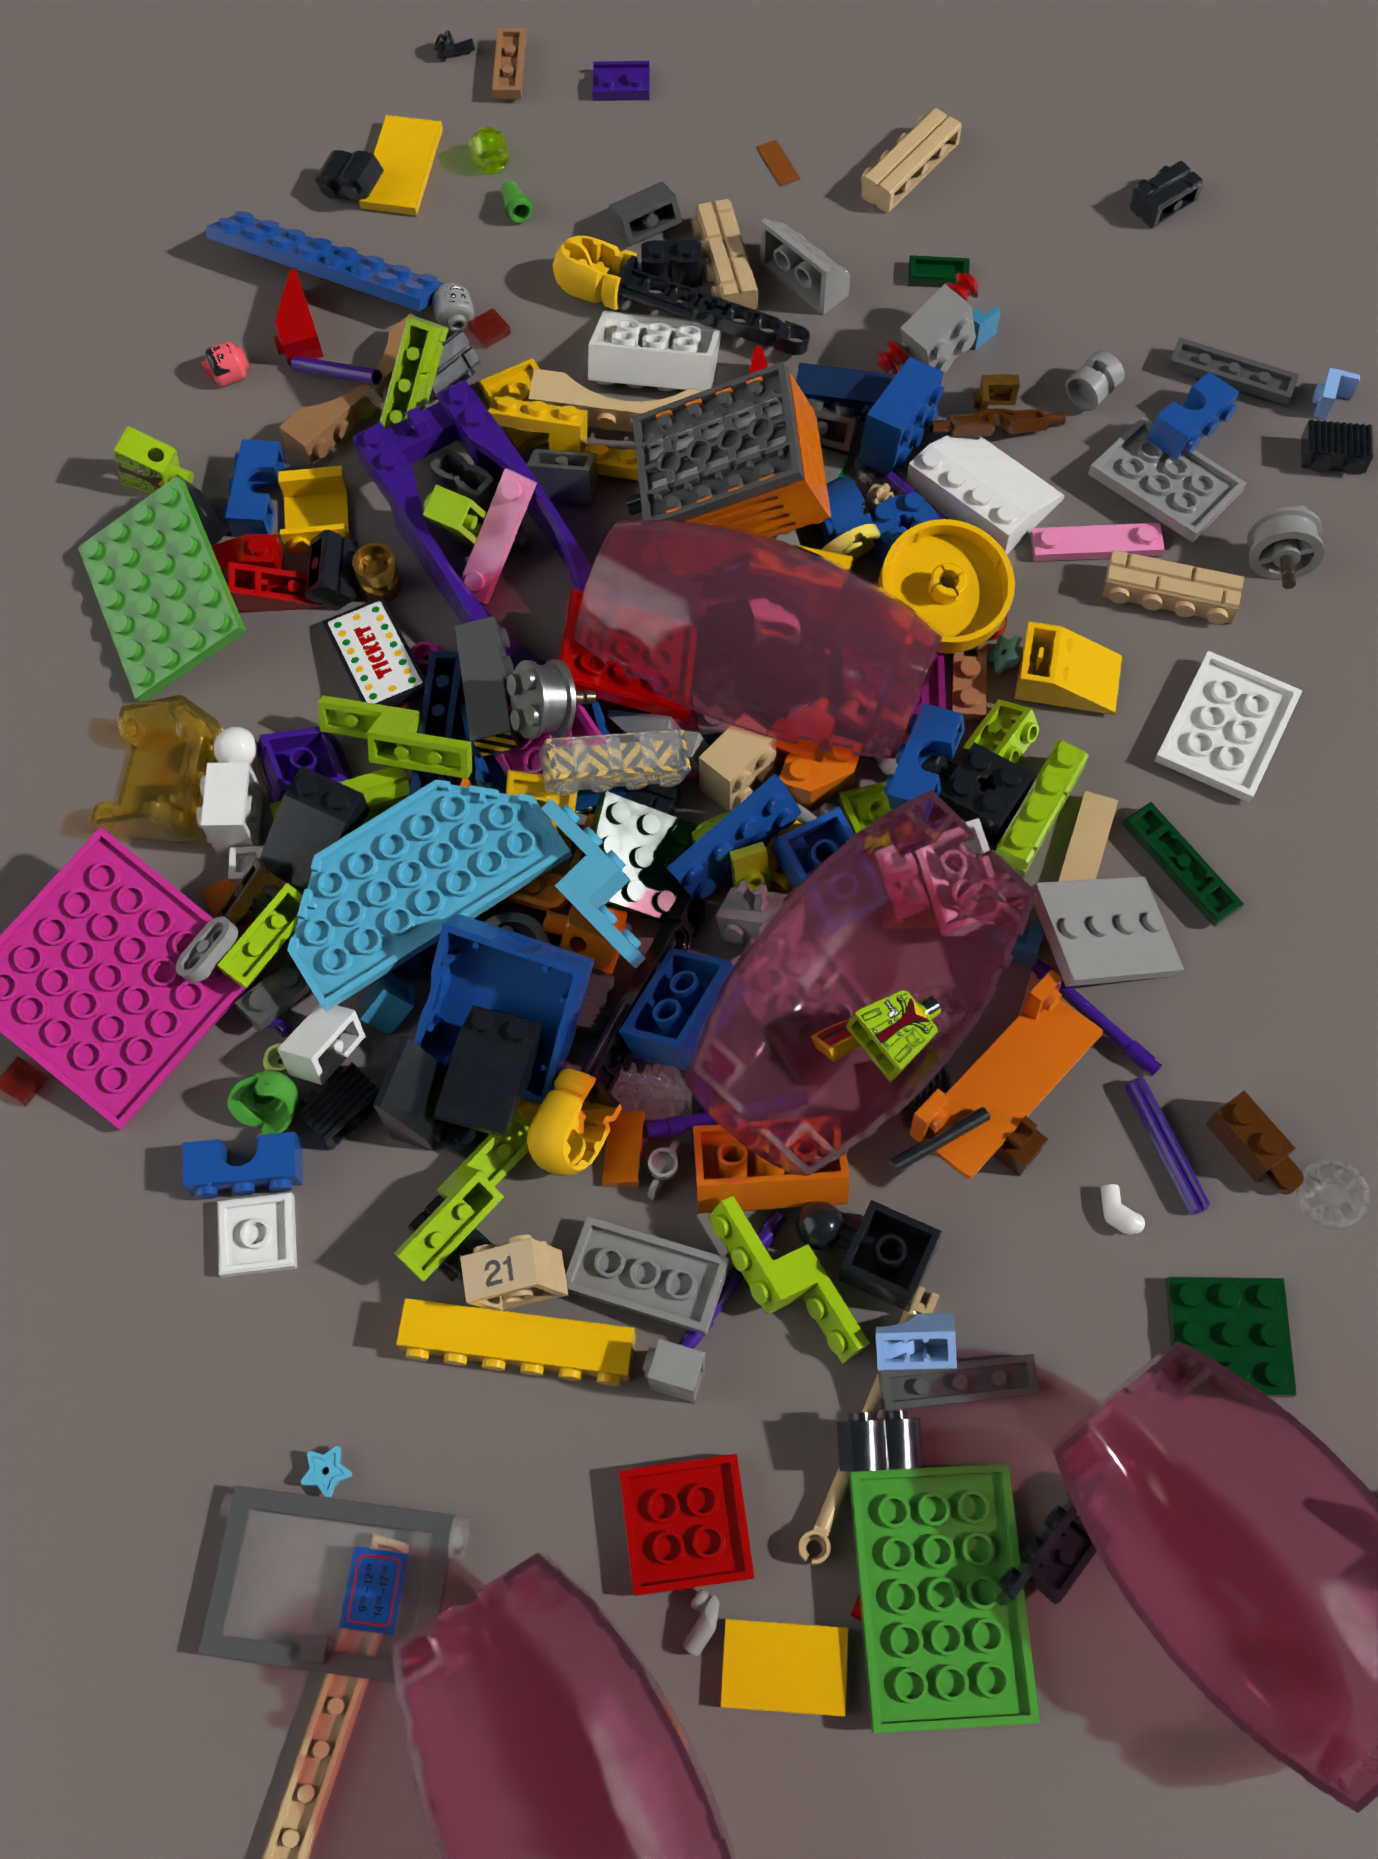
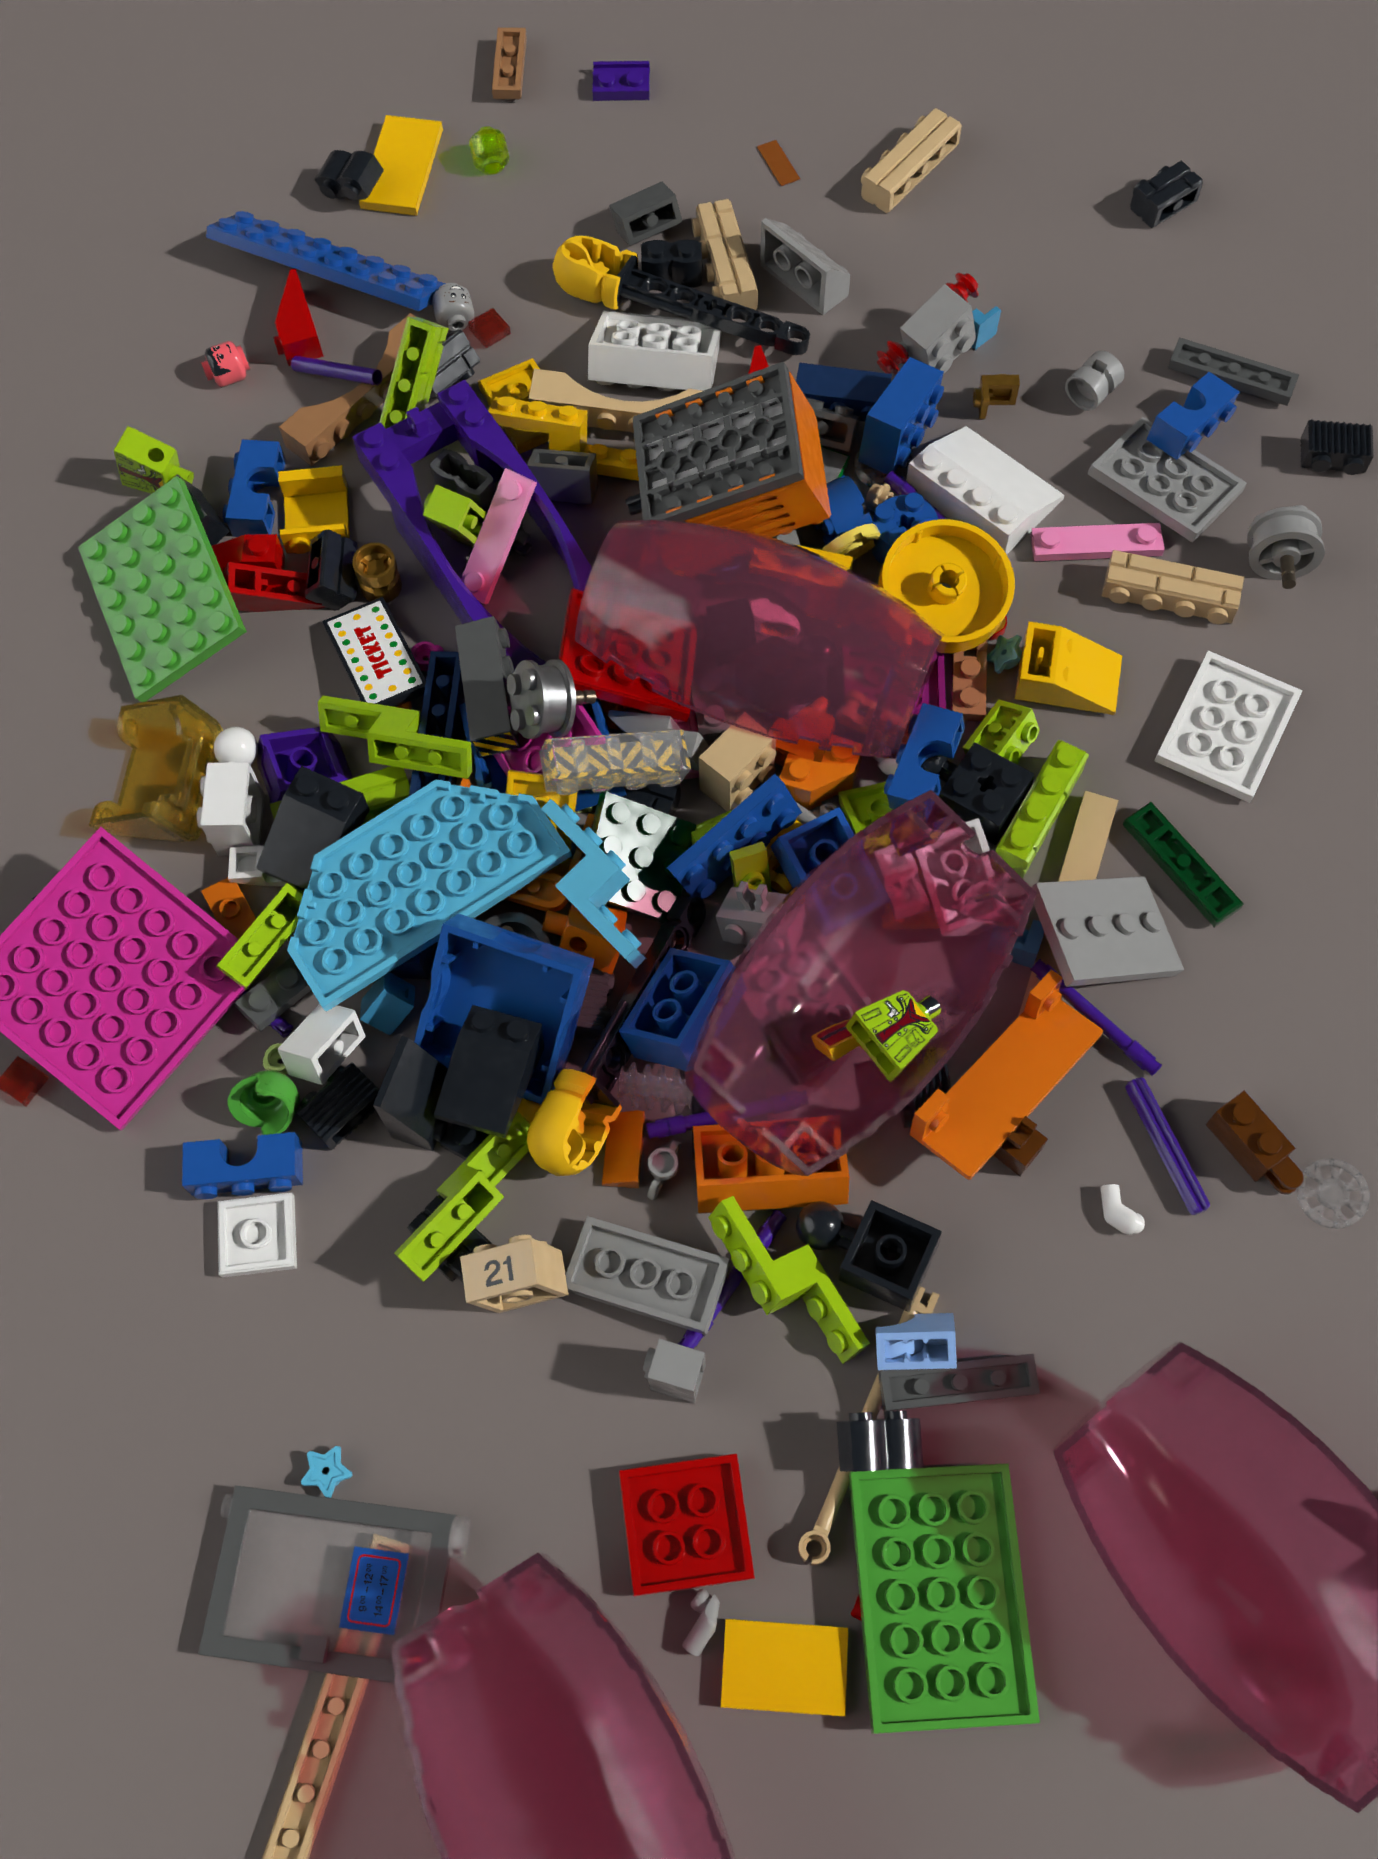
light grey plate [176,916,238,983] -> none
dark brown plate [217,857,283,926] -> none
yellow brick [396,1298,636,1386] -> none
black plate [434,30,475,59] -> none
bright green cone [501,181,533,223] -> none
black bar [888,1107,990,1173] -> none
dark green tile [908,255,970,288] -> none
reddish brown piece [929,408,1066,437] -> none
black bracket [994,1472,1105,1606] -> none
dark green plate [1165,1277,1297,1398] -> none
light blue bracket [1312,367,1360,420] -> none

